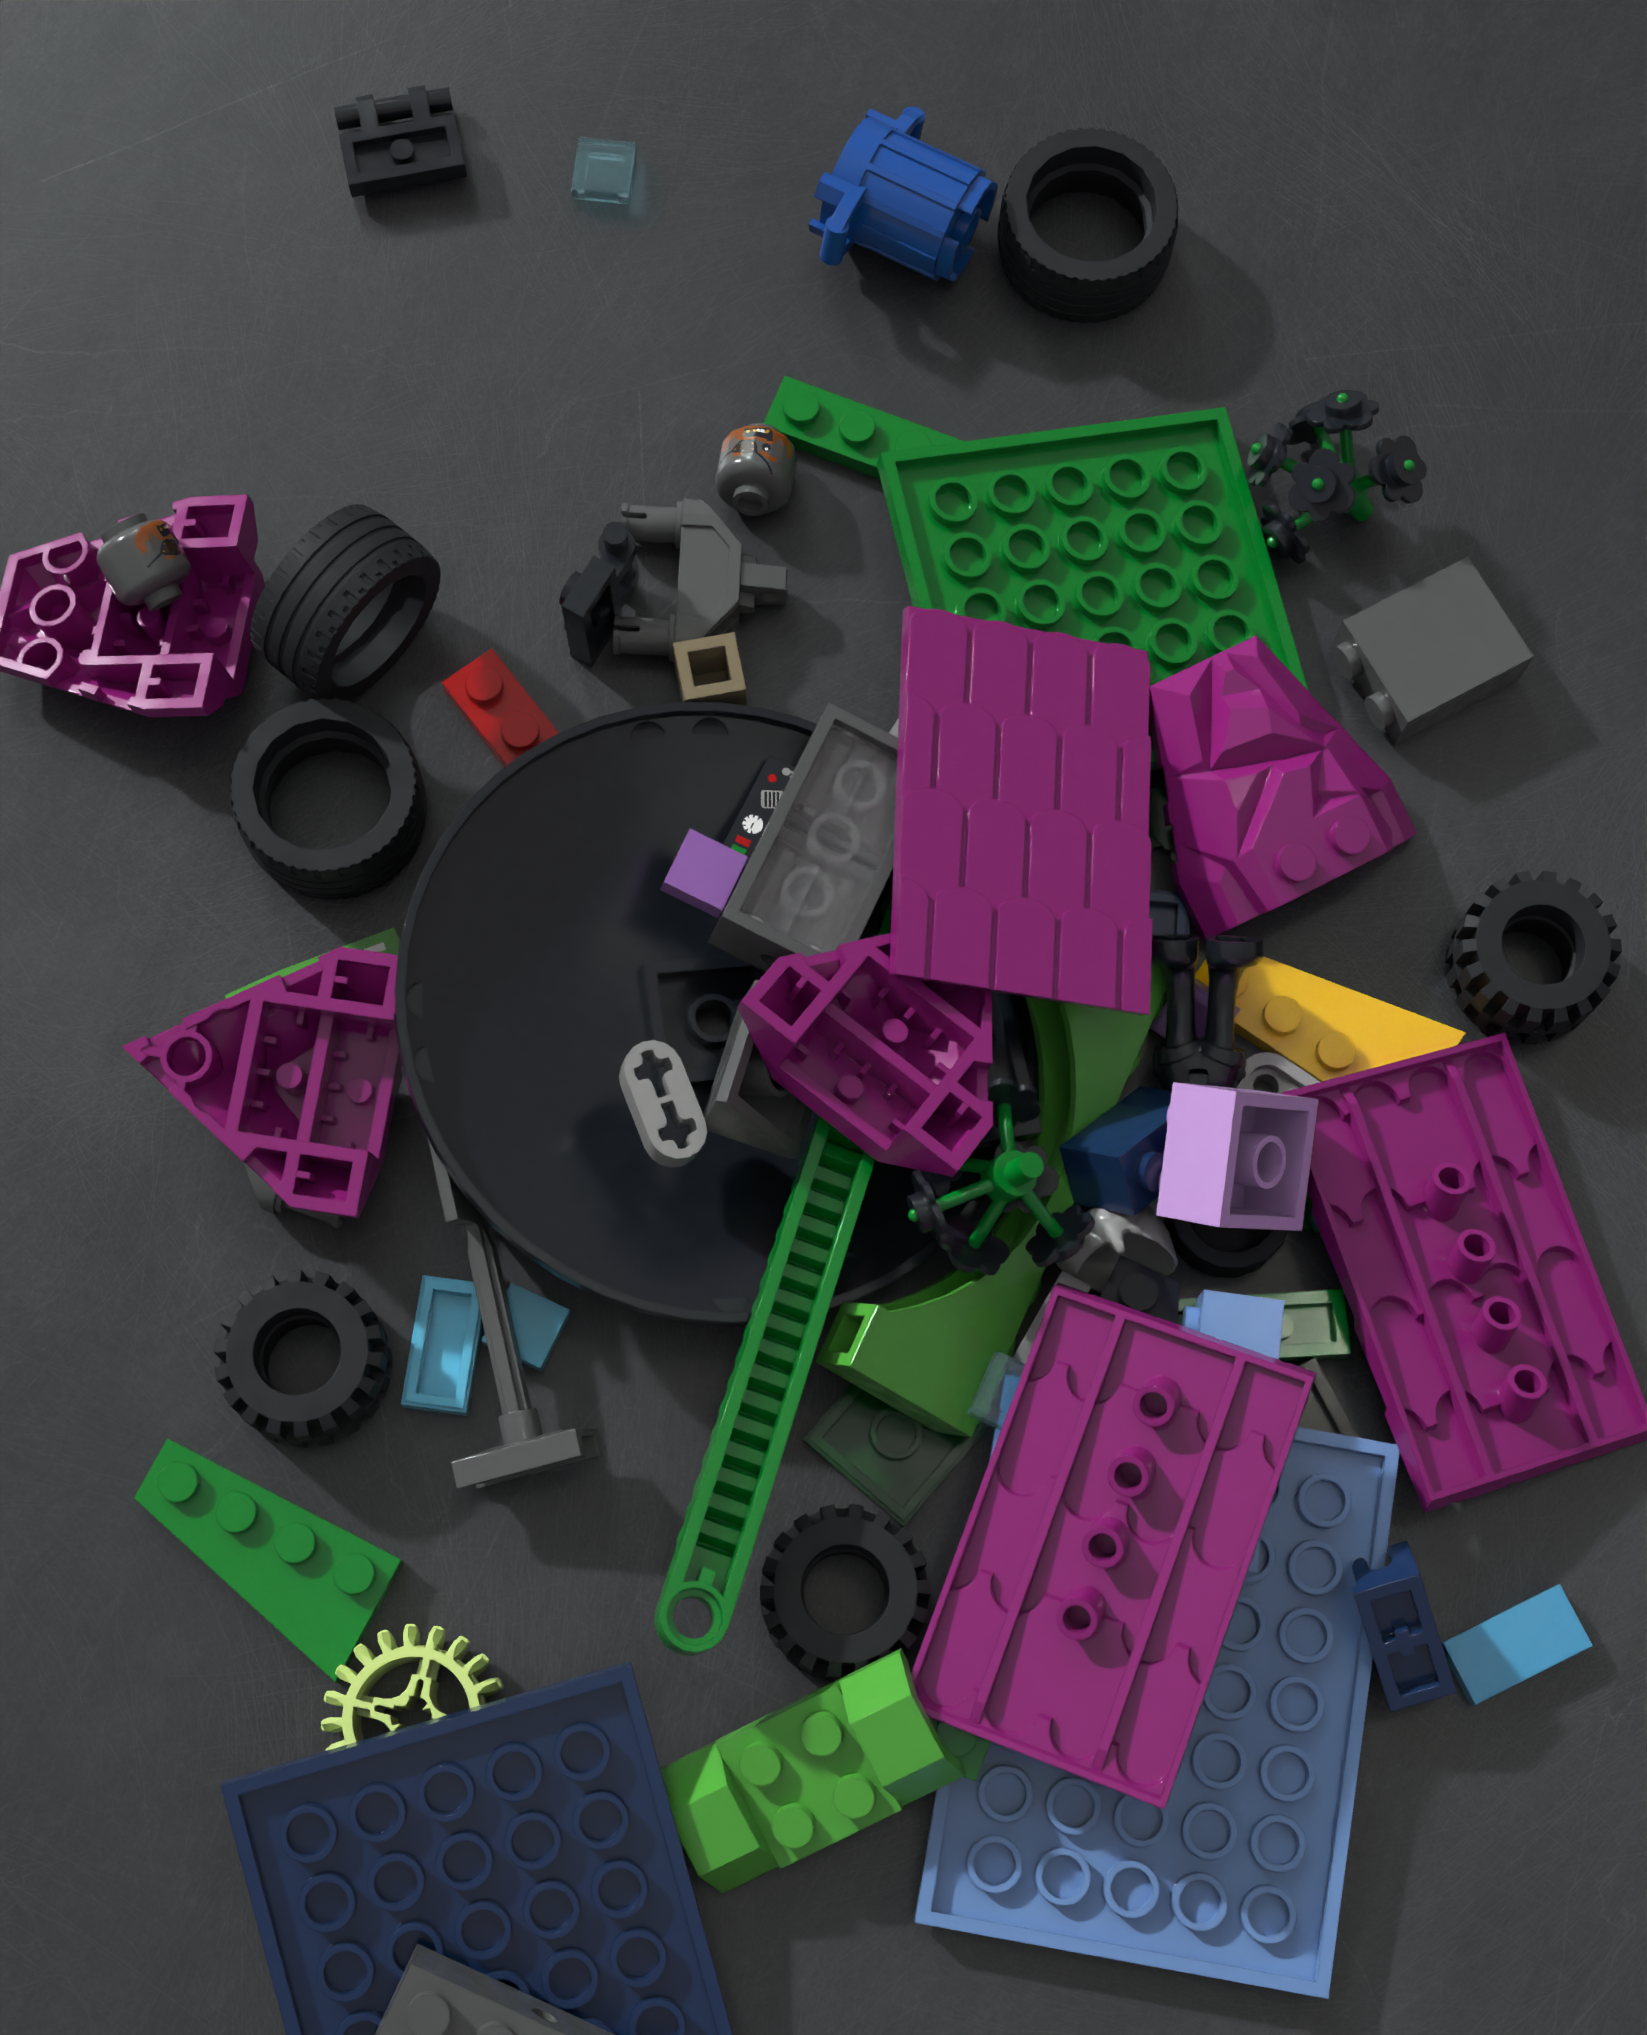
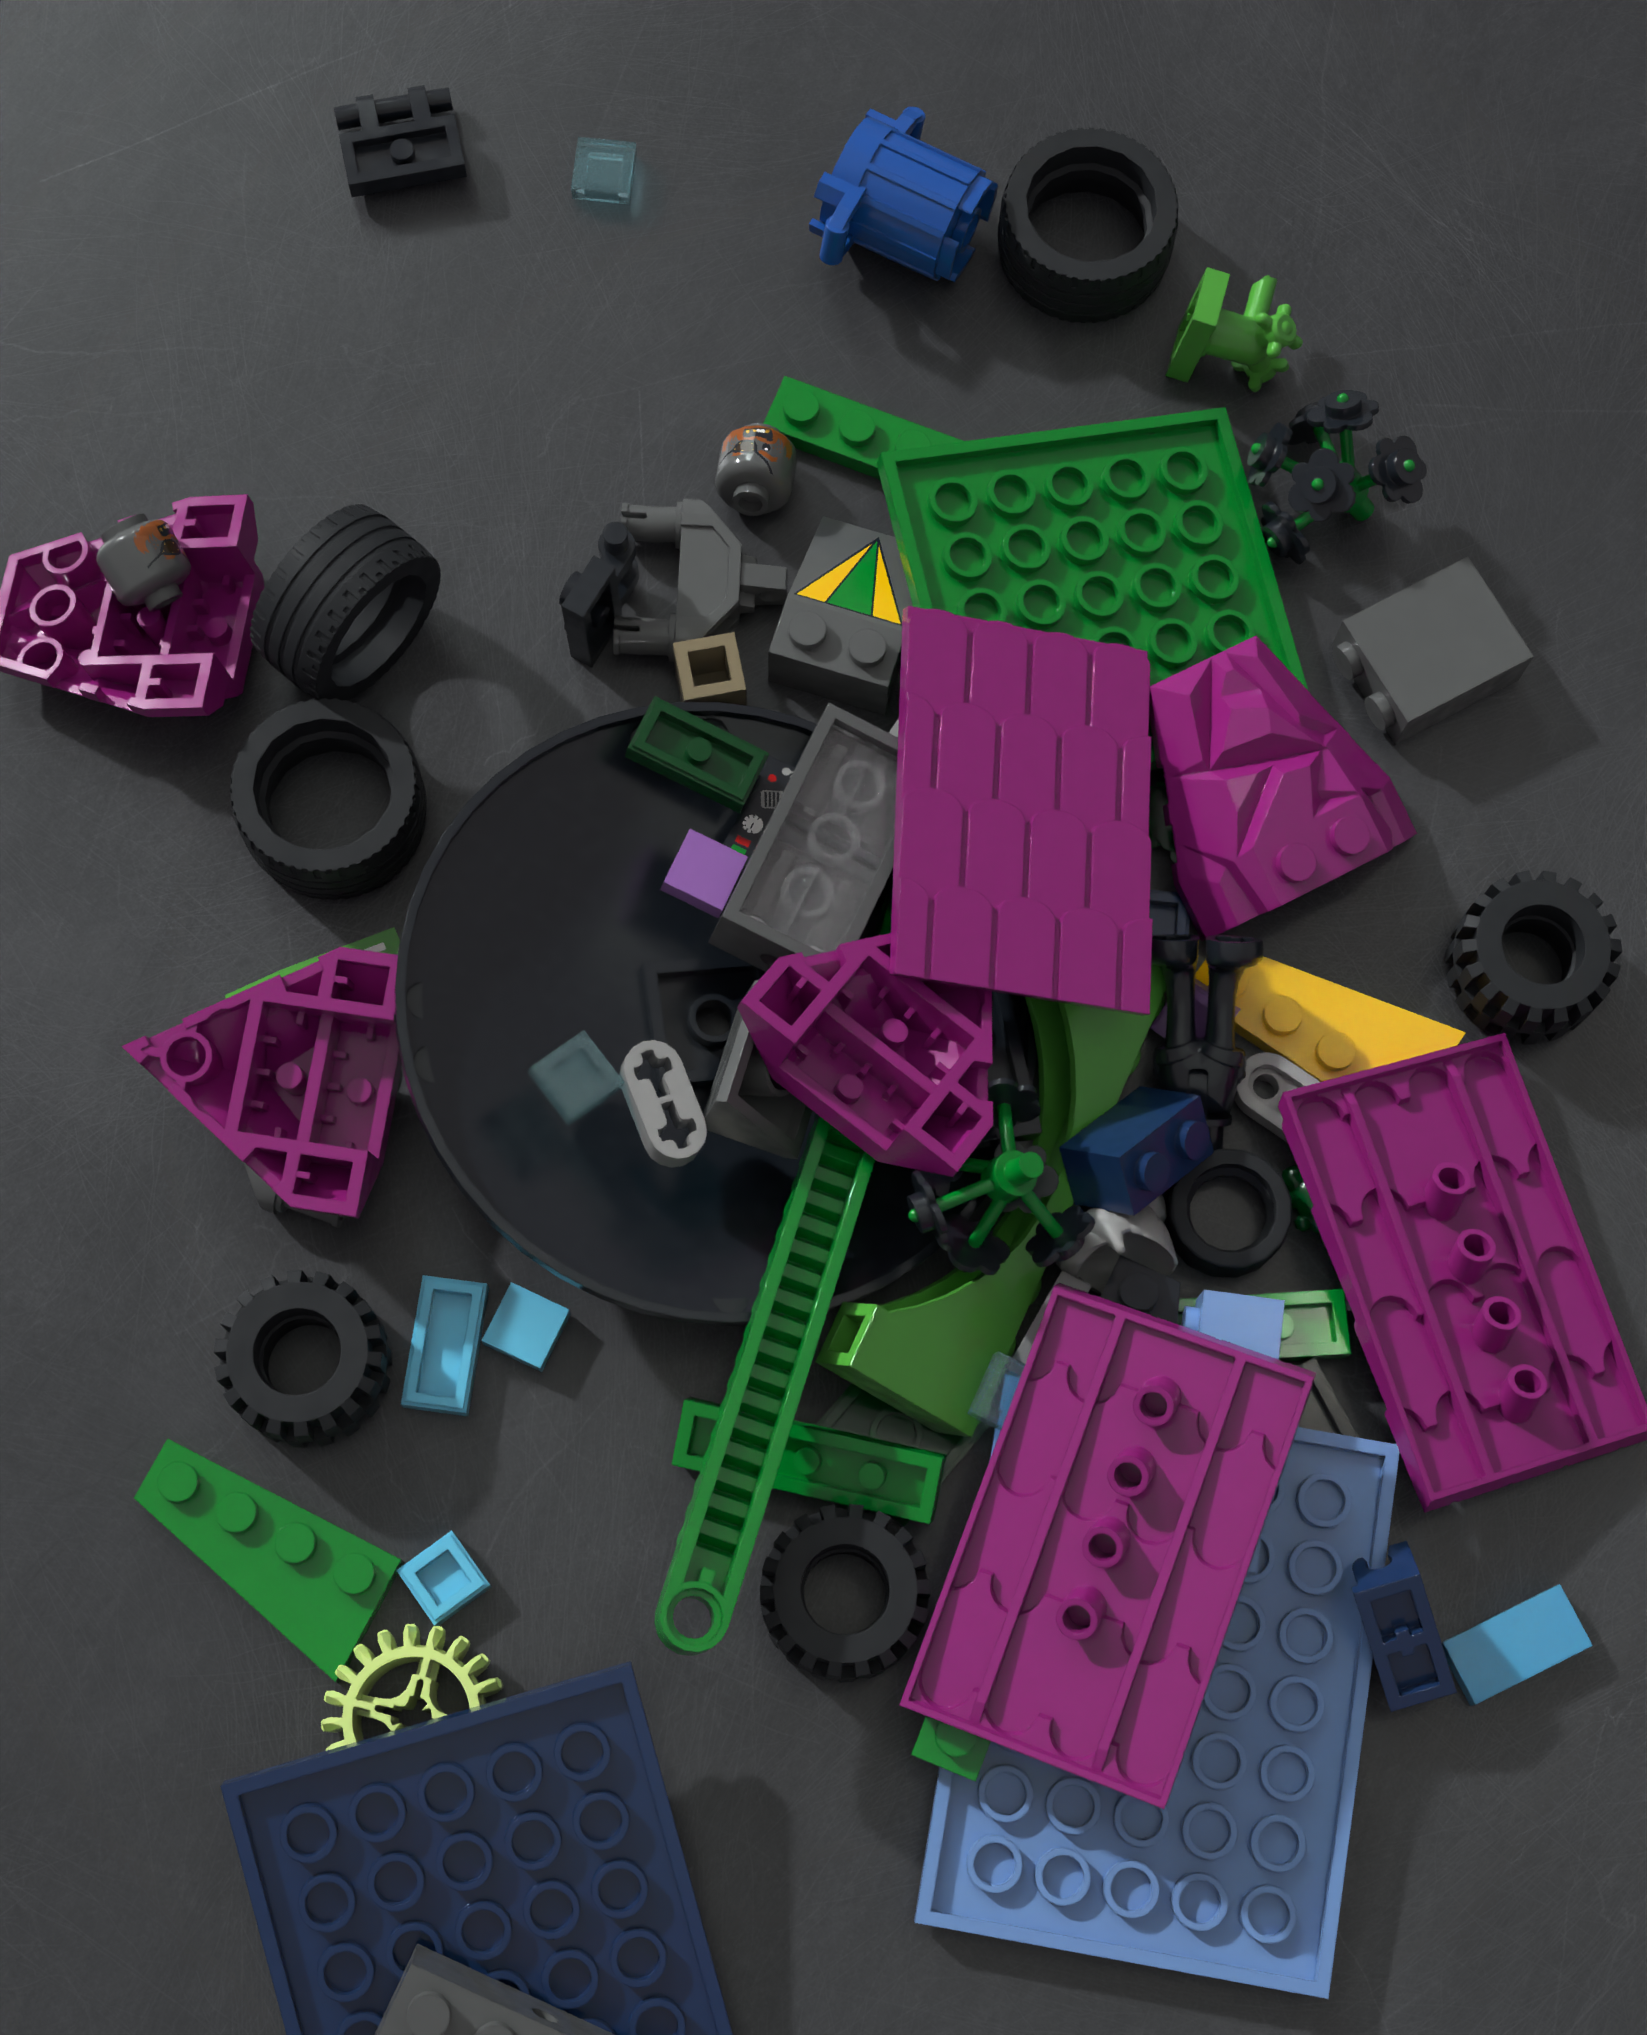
dark grey piece [427,1137,603,1489] -> none
red plate [441,648,559,768] -> none
bright green piece [661,1649,966,1893] -> none
lavender brick [1156,1082,1319,1231] -> none
none -> medium azure tile [396,1530,492,1626]
none -> clear light blue tile [528,1030,624,1126]
none -> dark green plate [624,696,769,814]
none -> green plate [672,1397,947,1524]
none -> dark grey slope [768,516,913,715]
none -> bright green piece [1165,267,1303,392]

